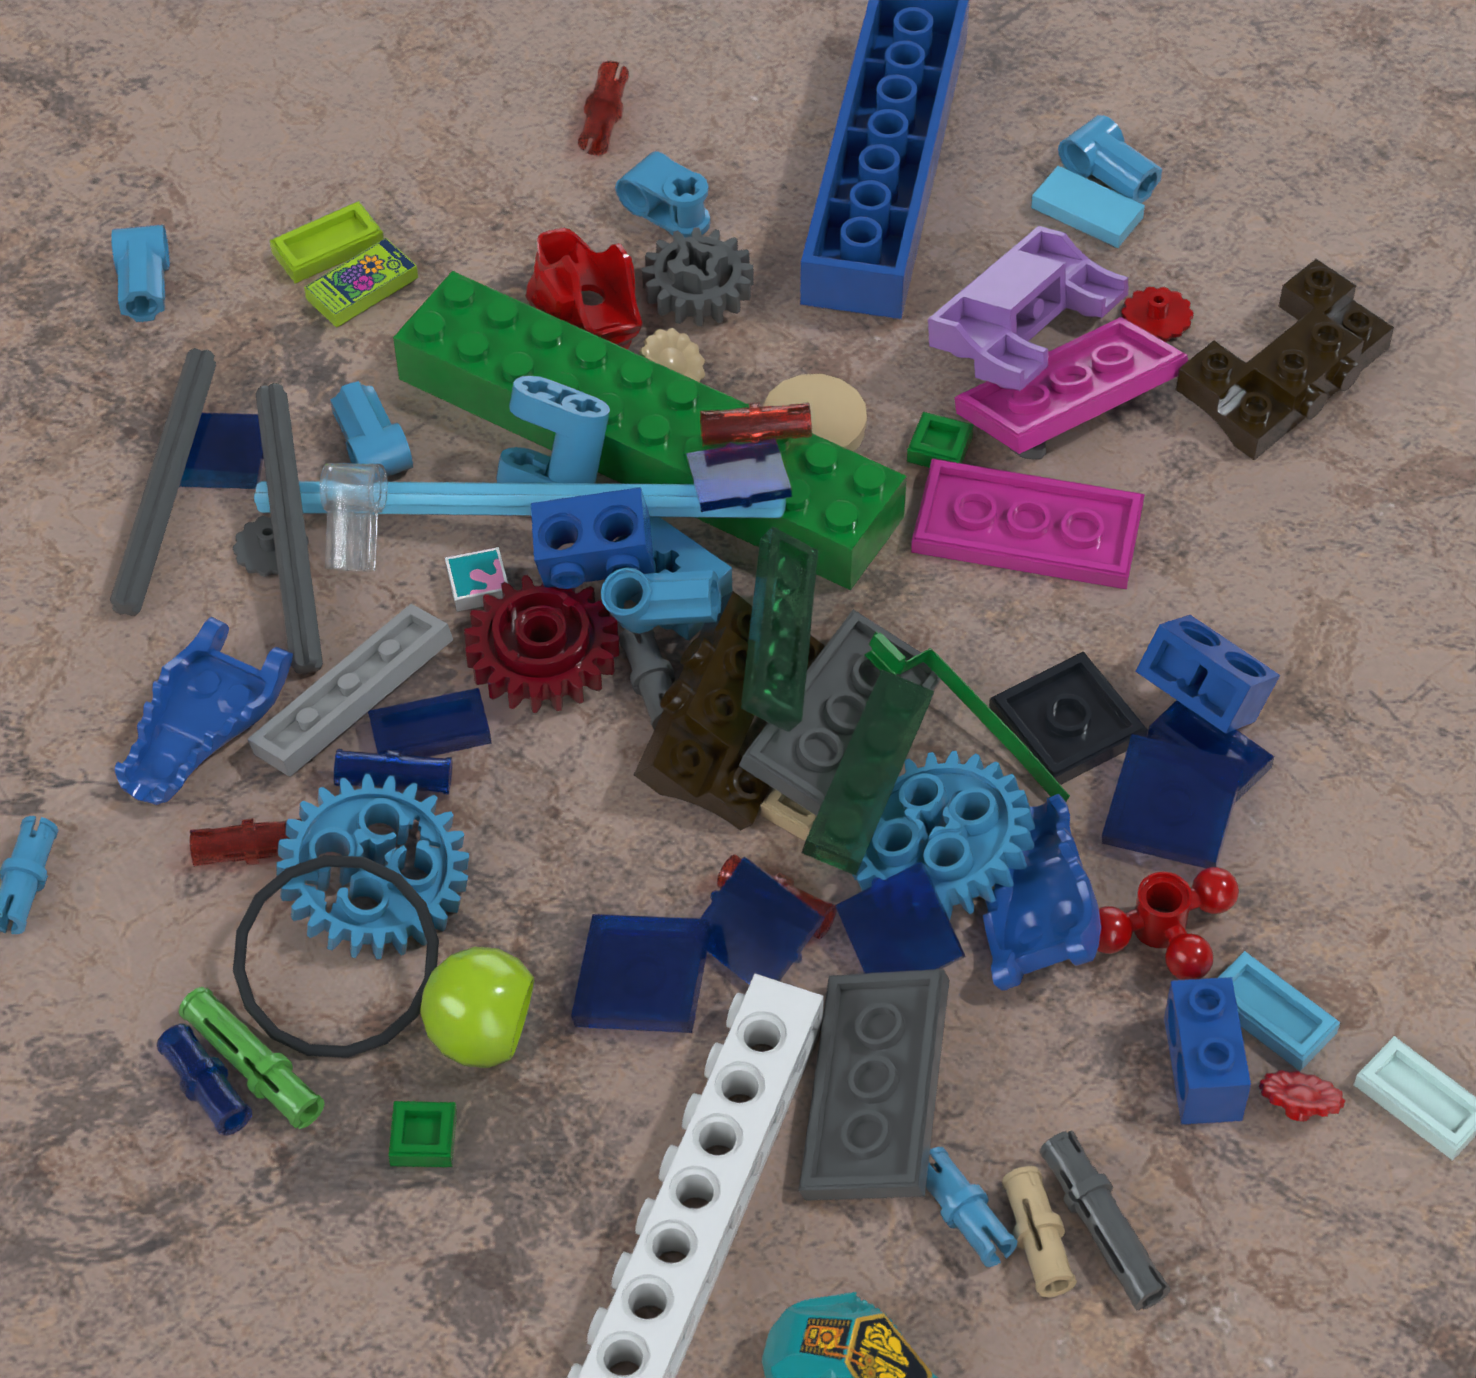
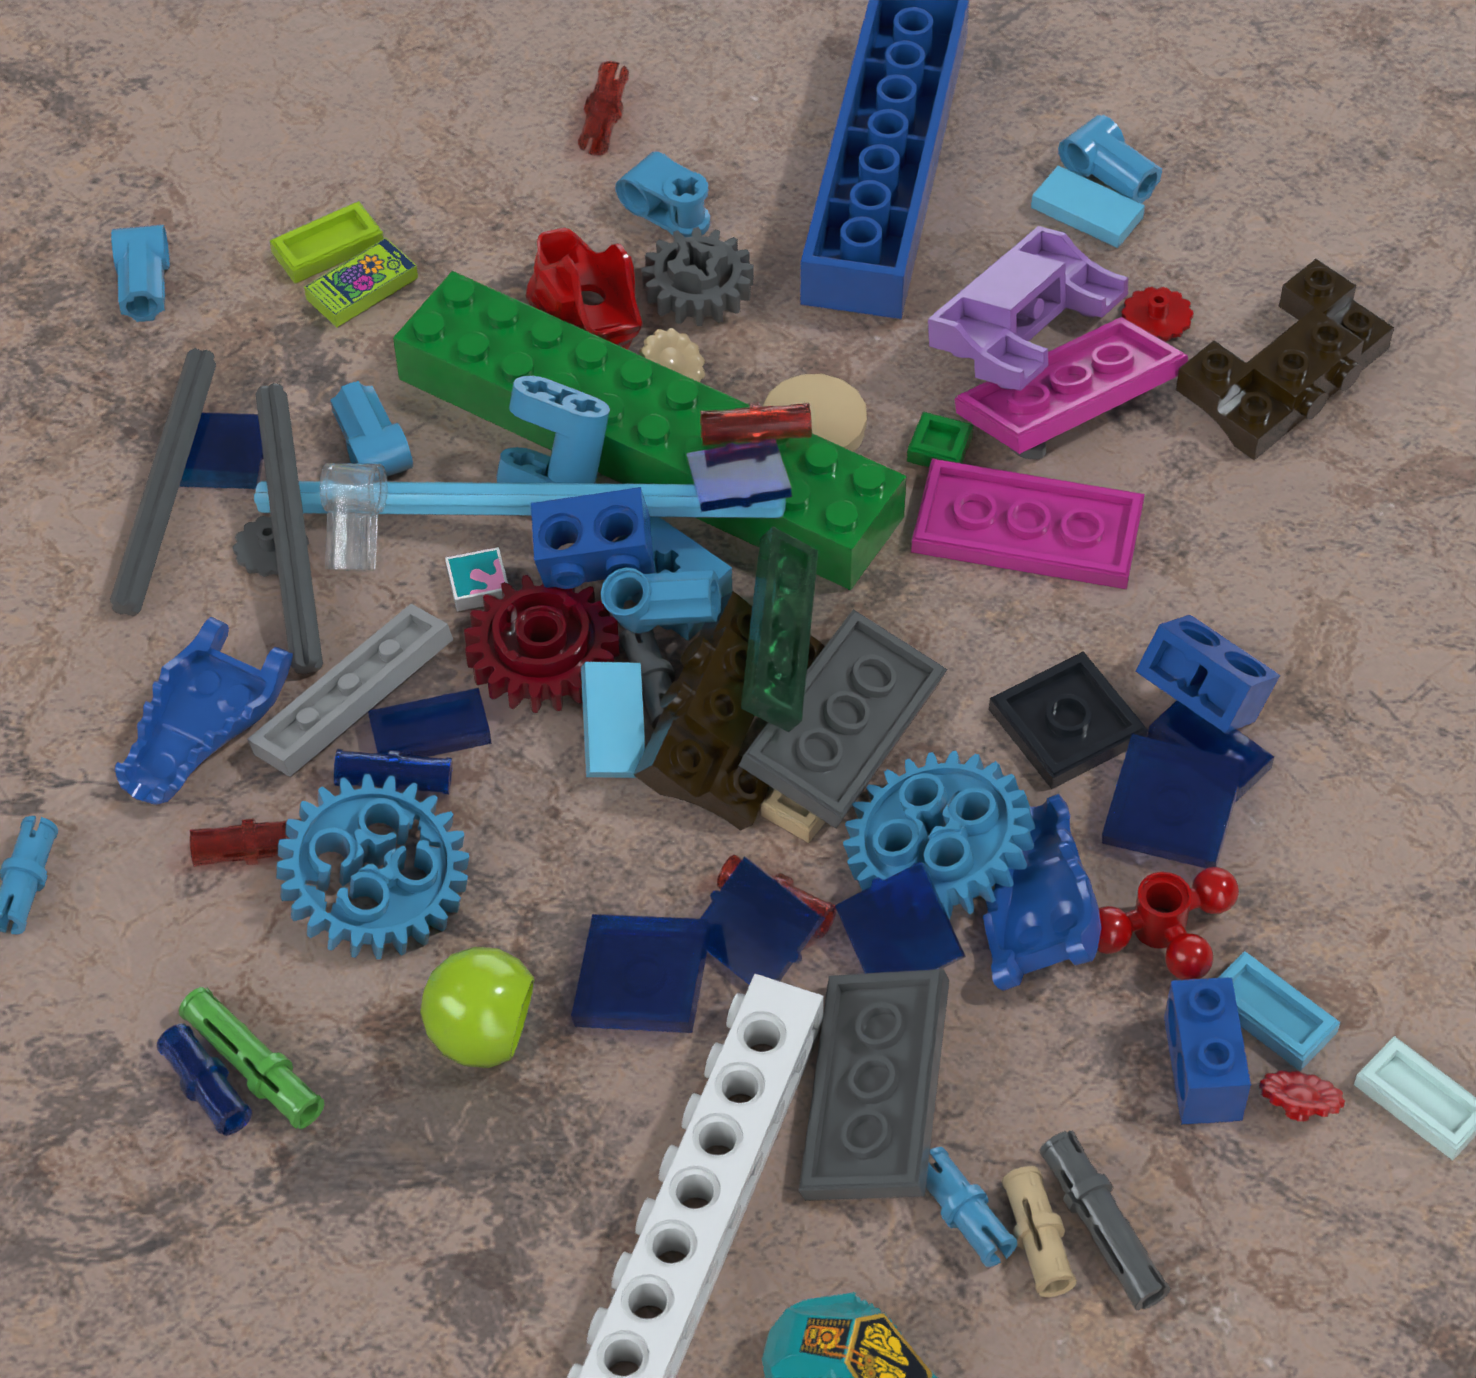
black piece [233,855,439,1058] -> none
green tile [388,1101,457,1167] -> none
clear green plate [801,670,935,876] -> none
green piece [864,631,1070,802] -> none
none -> medium azure tile [581,662,645,778]

